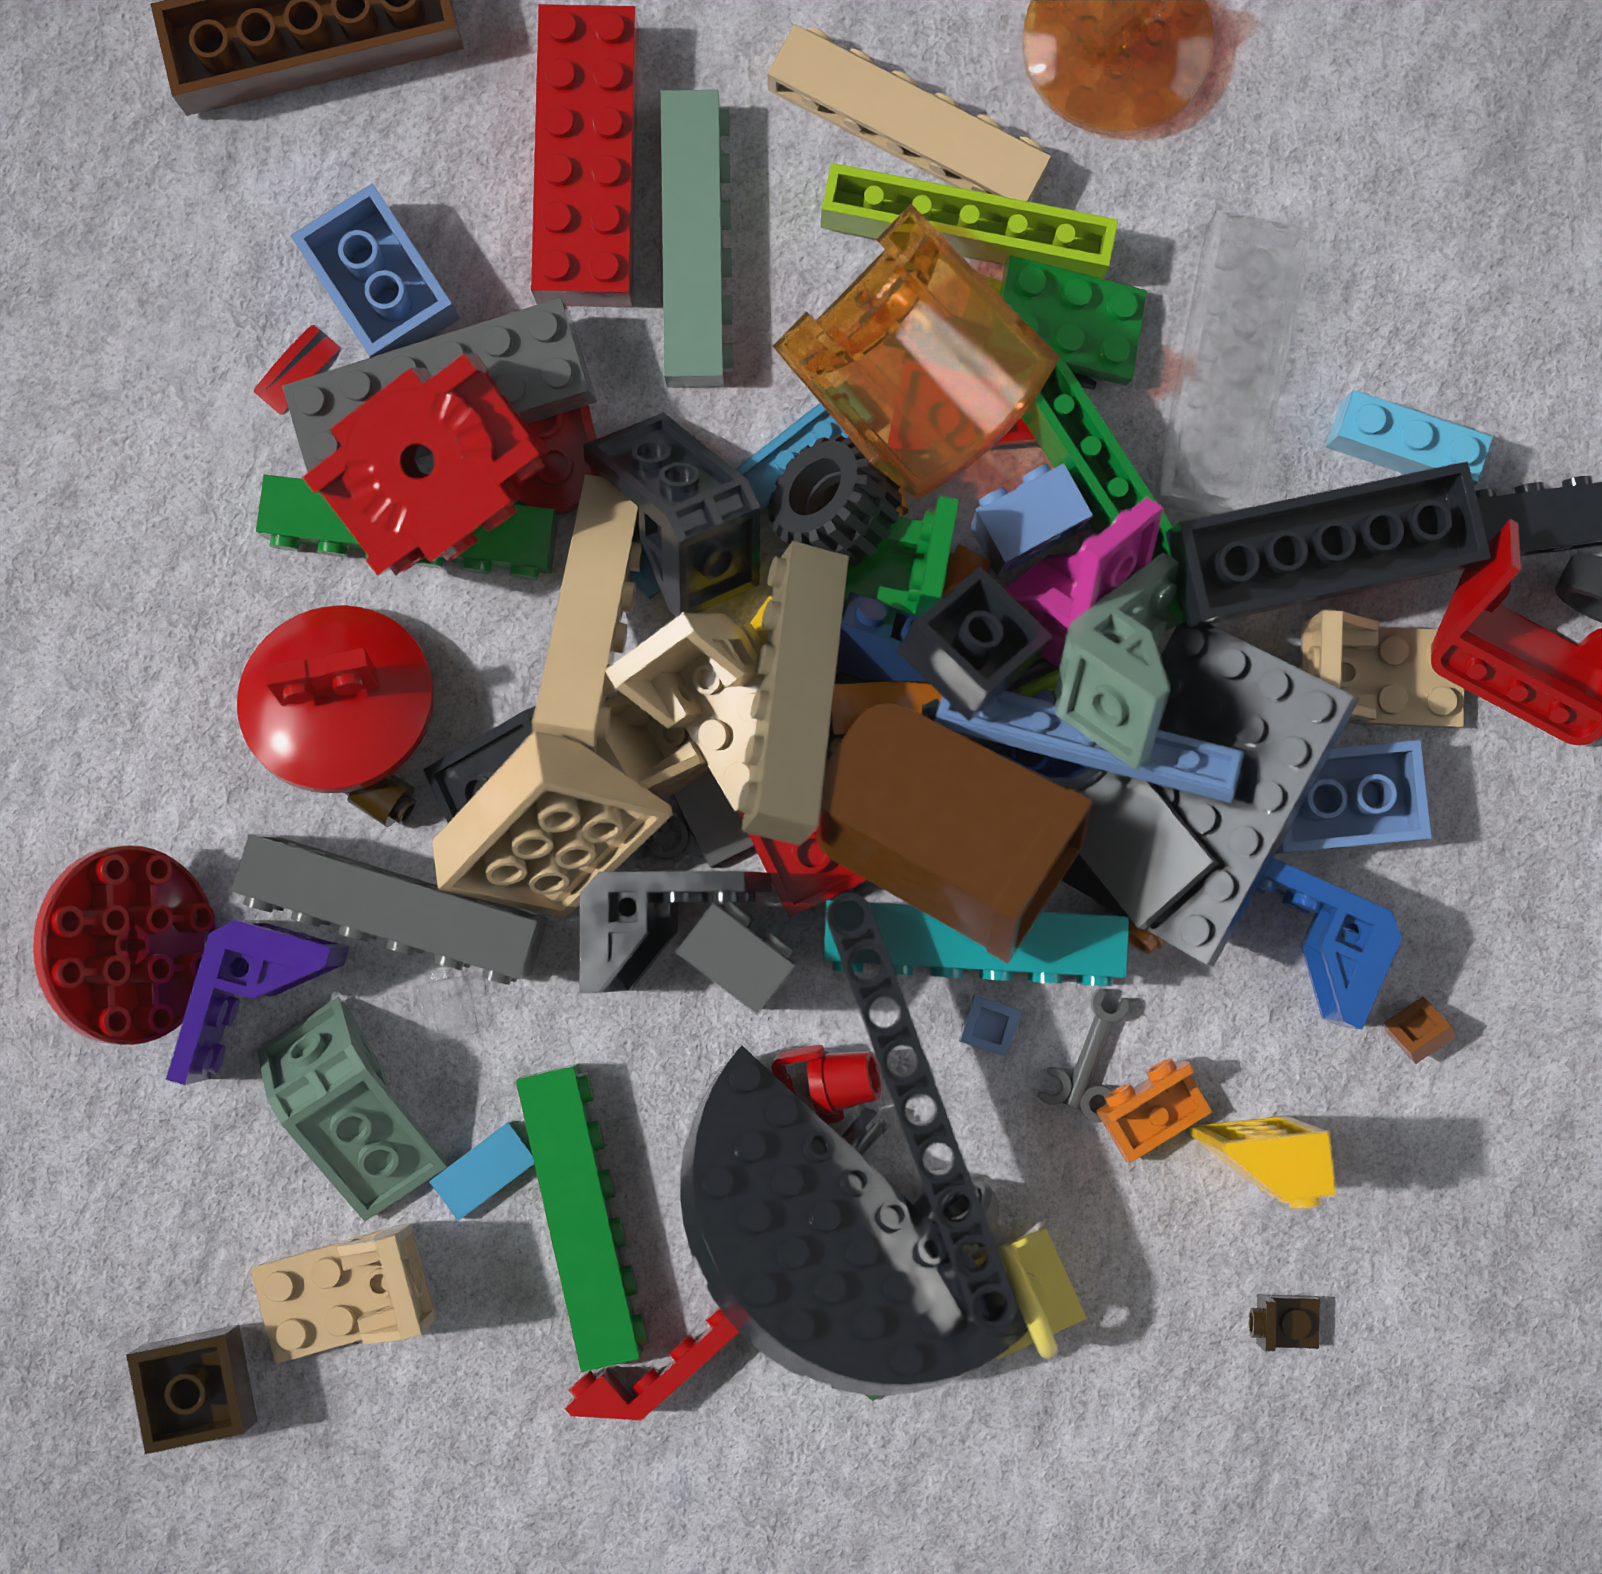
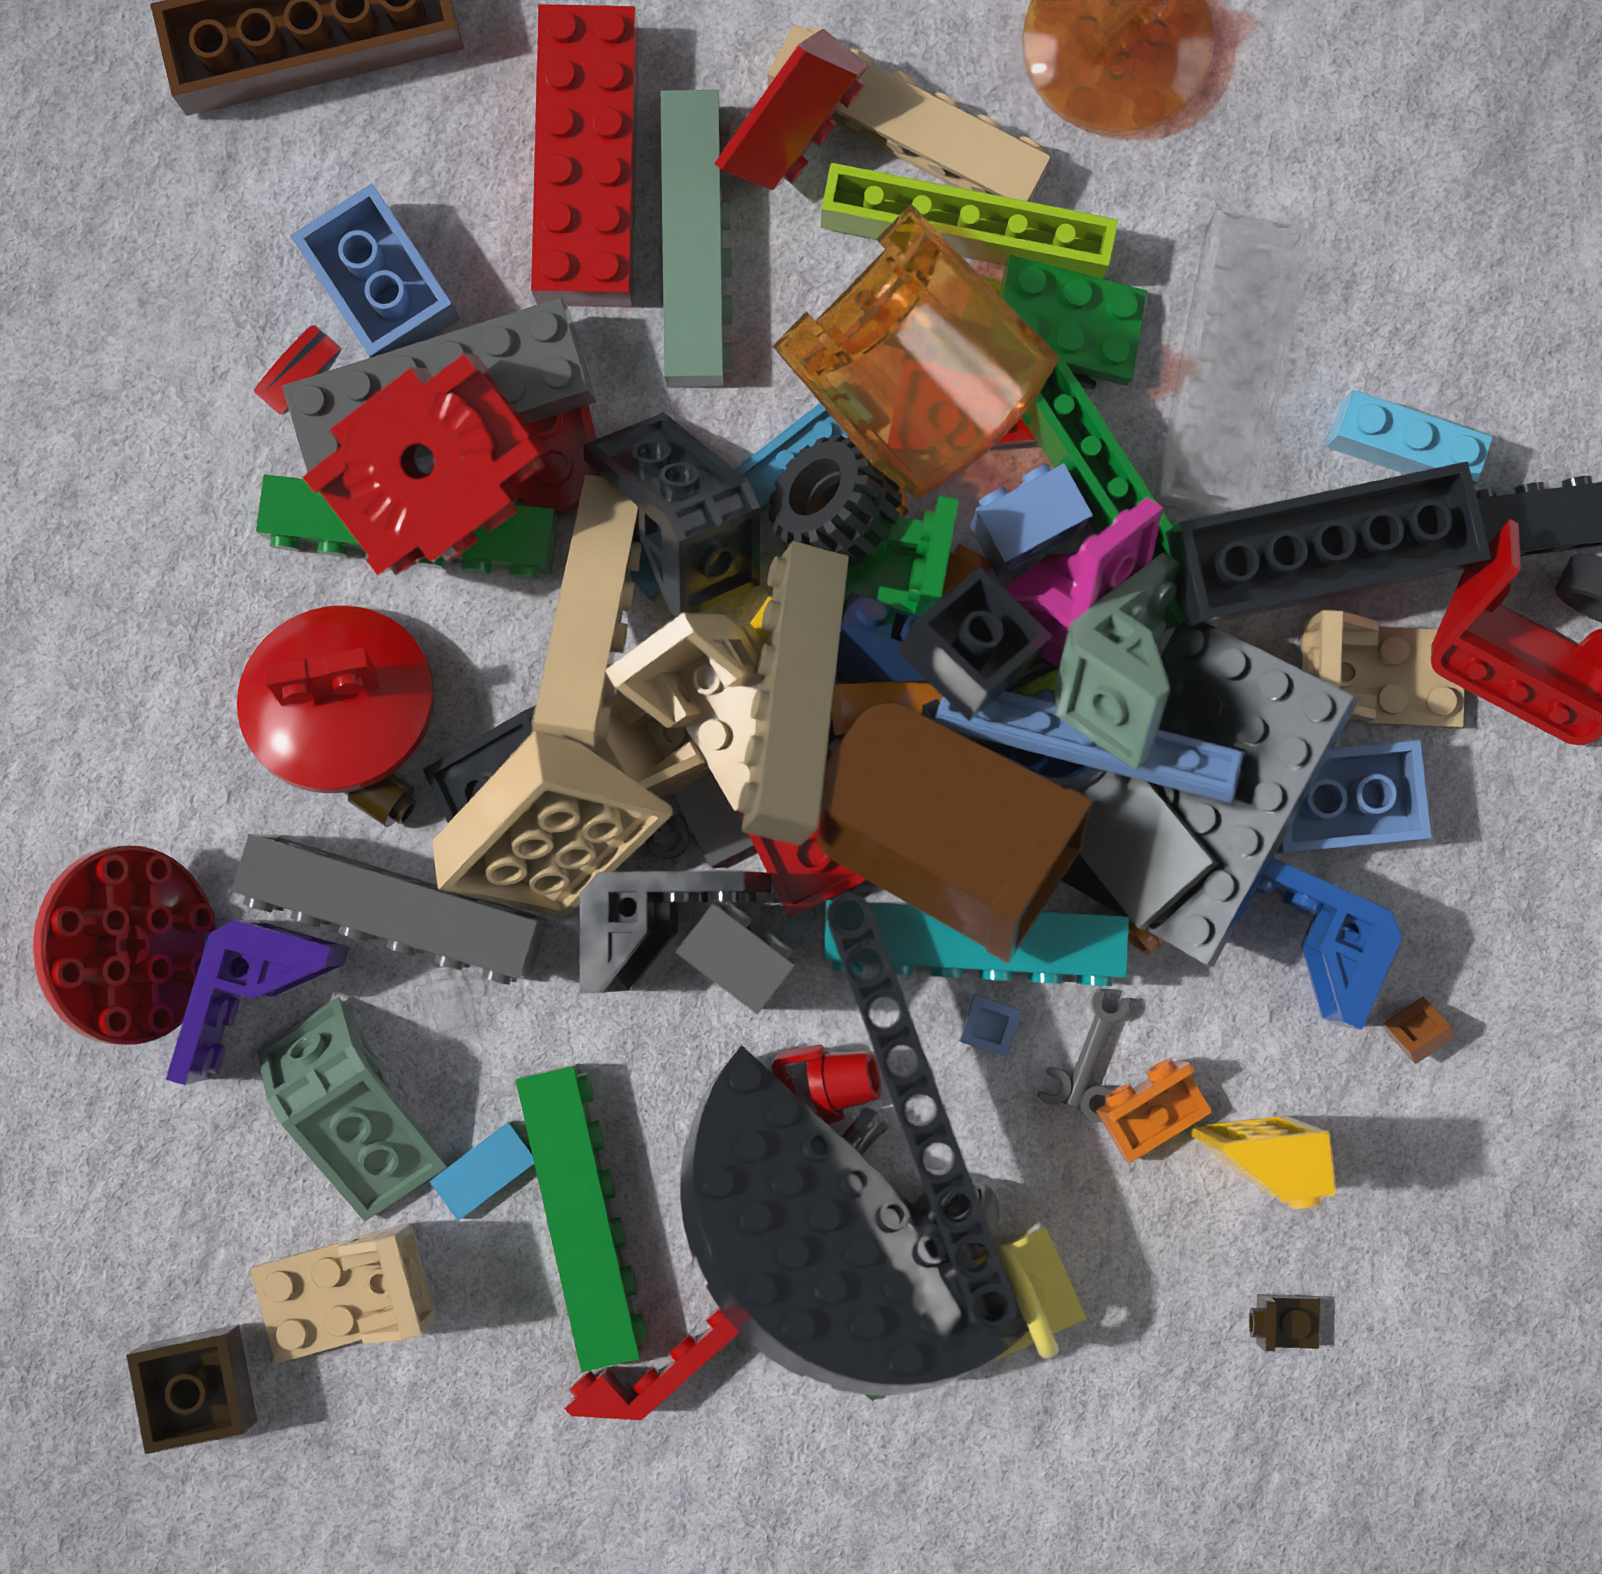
none -> red slope [714,28,869,191]

